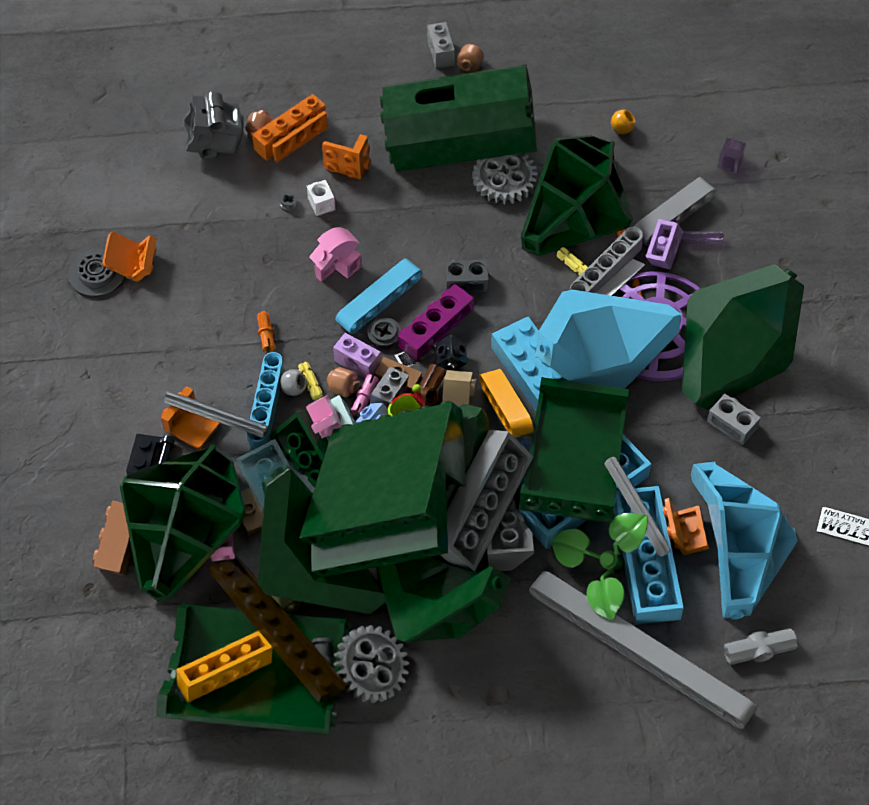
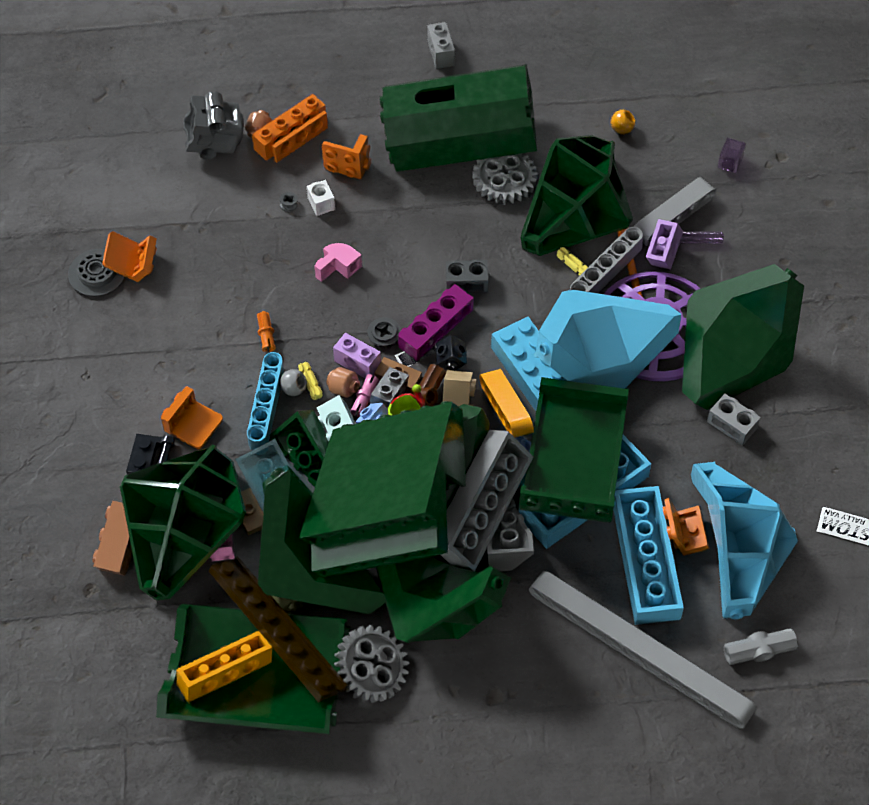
dark grey axle [164,391,268,438] -> none
bright pink brick [306,395,341,438] -> none
bright pink brick [310,227,360,272] -> none
dark grey bush [312,638,334,664] -> none
medium azure beam [335,258,423,334] -> none
nougat head [457,44,484,73] -> none
bright green plant [552,513,648,620] -> none
white sticker [596,259,645,296] -> none
light grey axle [605,457,671,557] -> none

